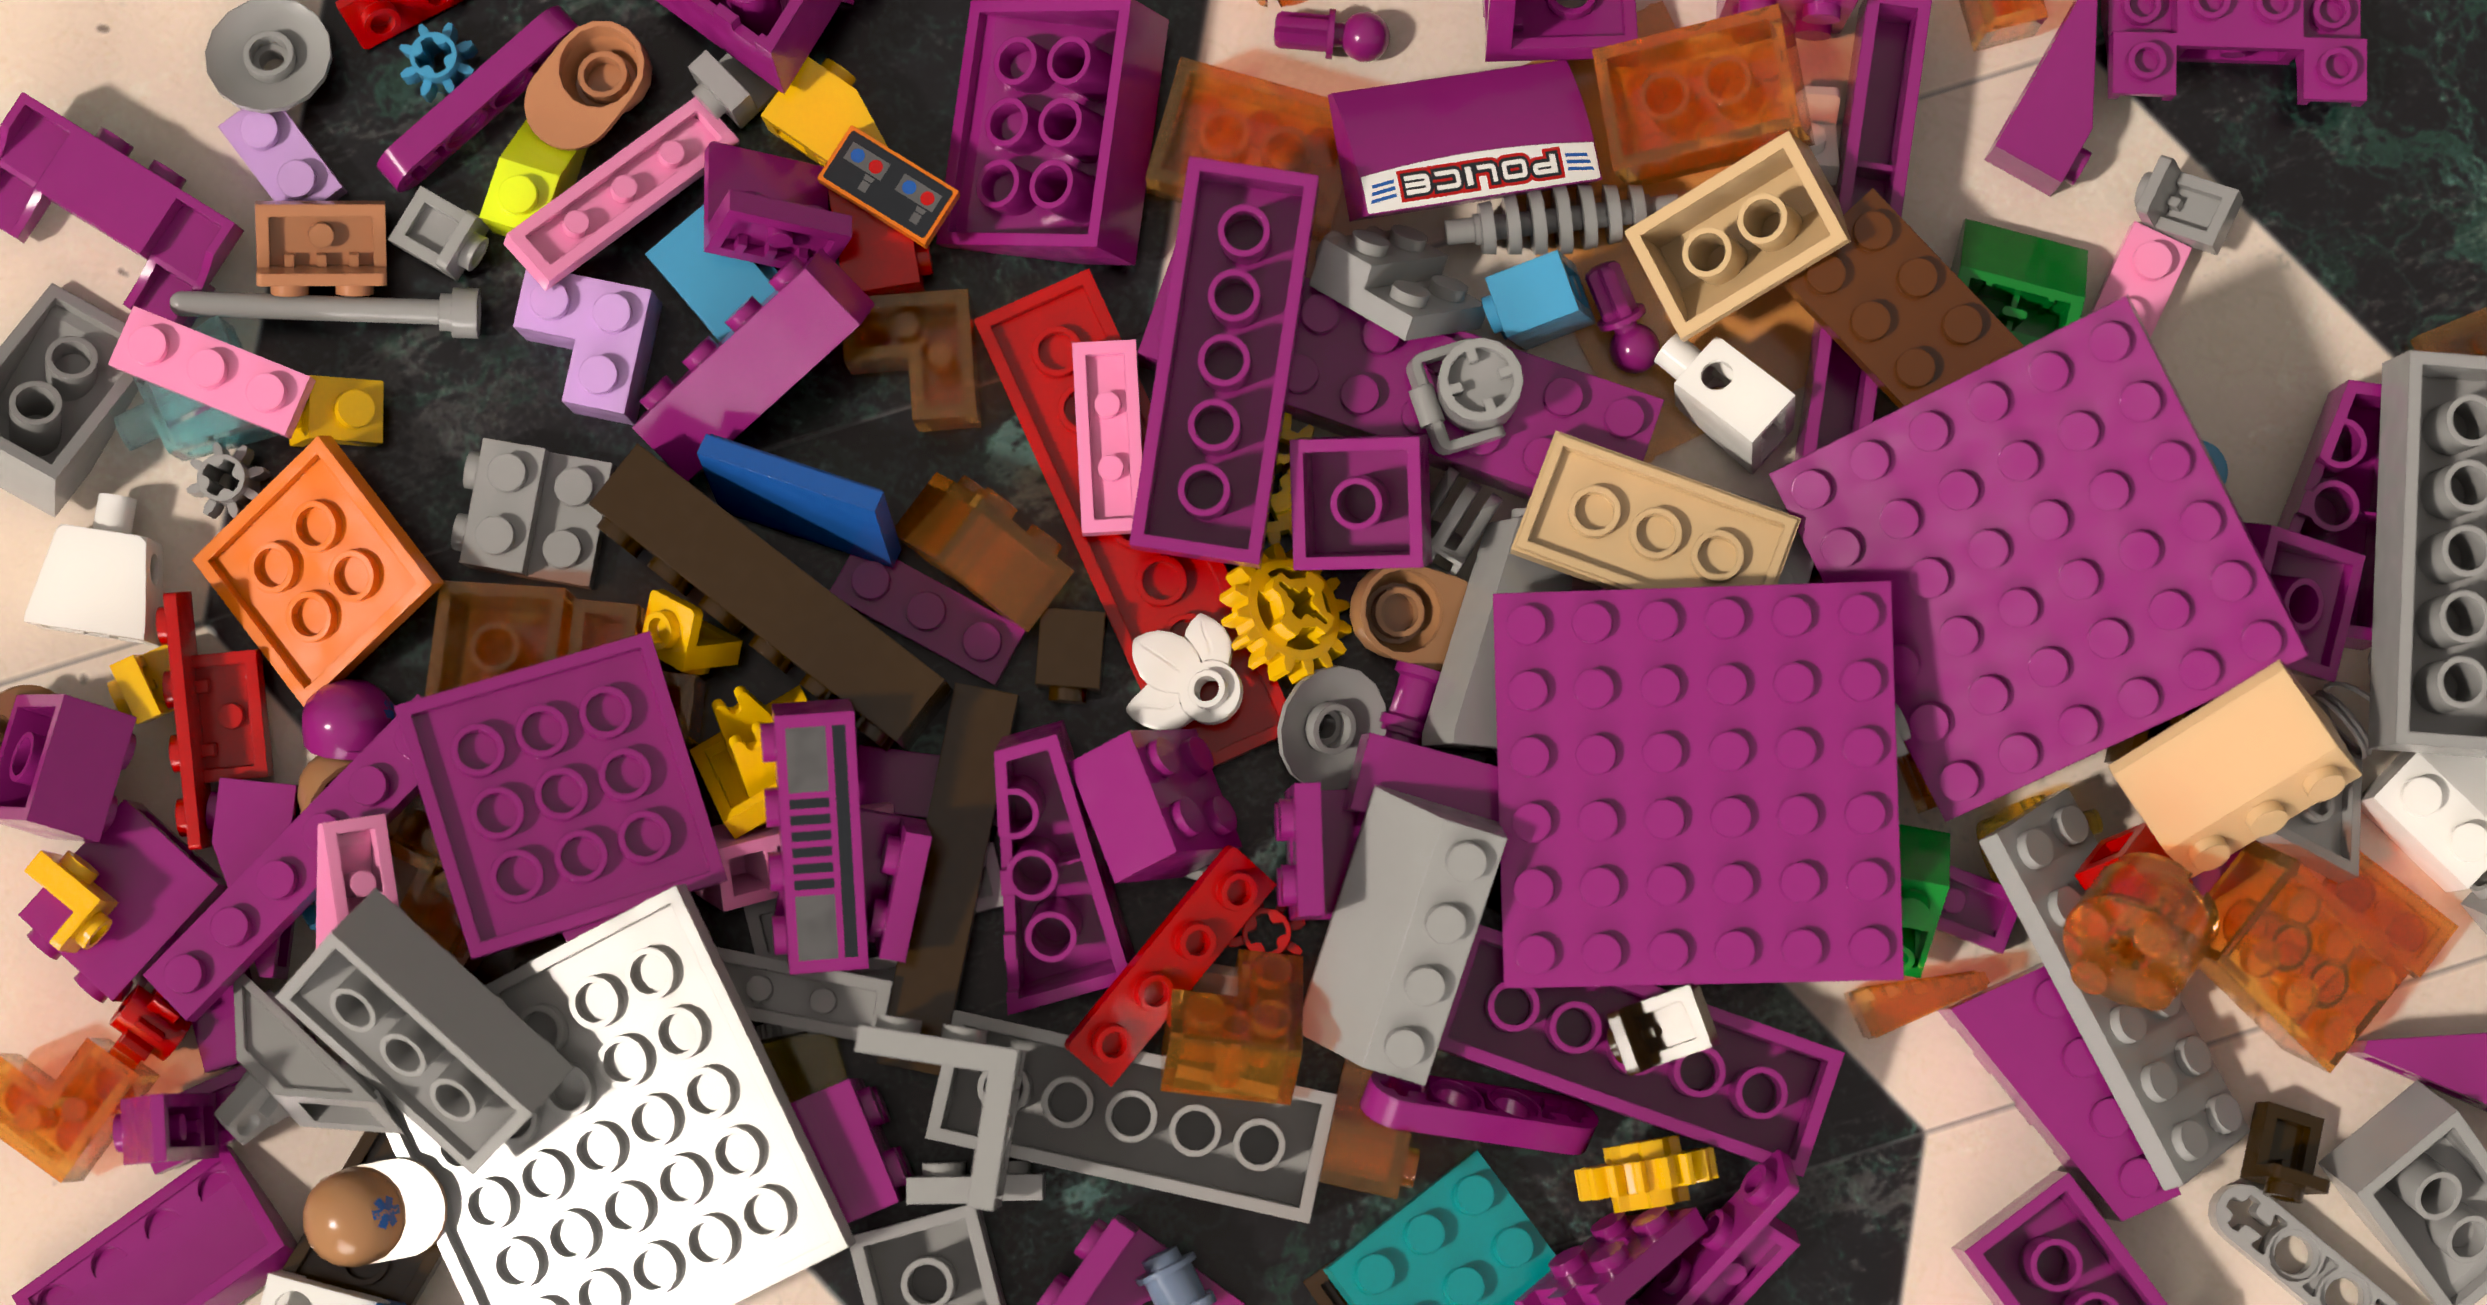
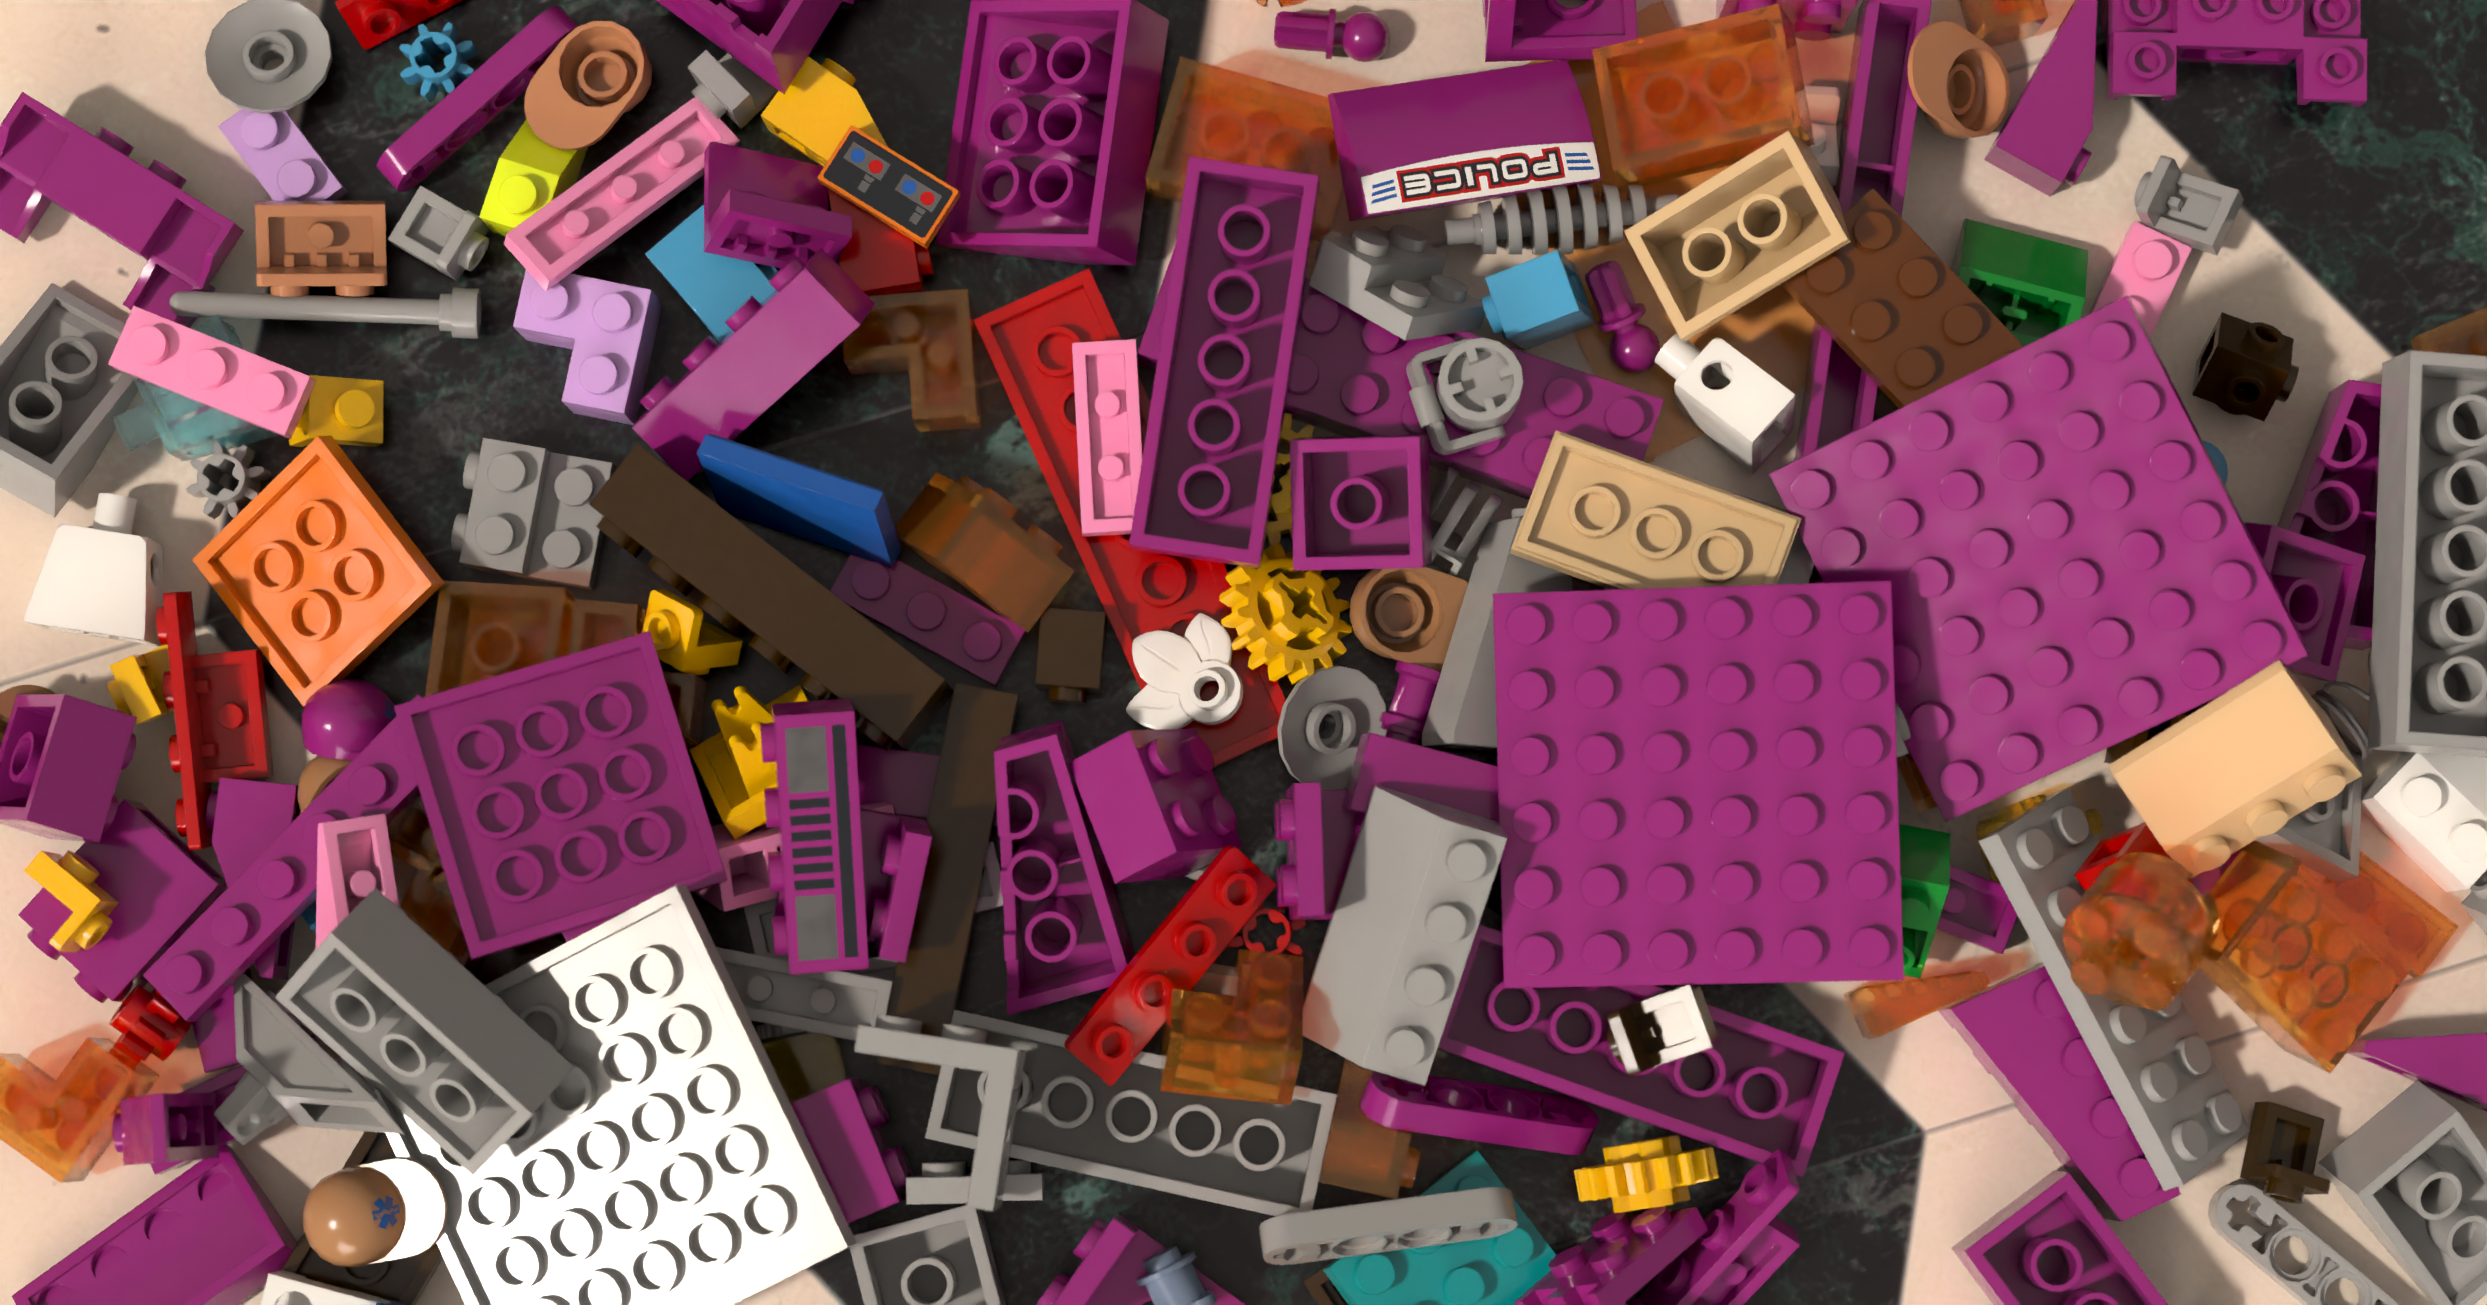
none -> light grey beam [1259,1187,1518,1265]
none -> nougat cap [1907,21,2010,139]
none -> dark brown brick [2192,312,2299,422]

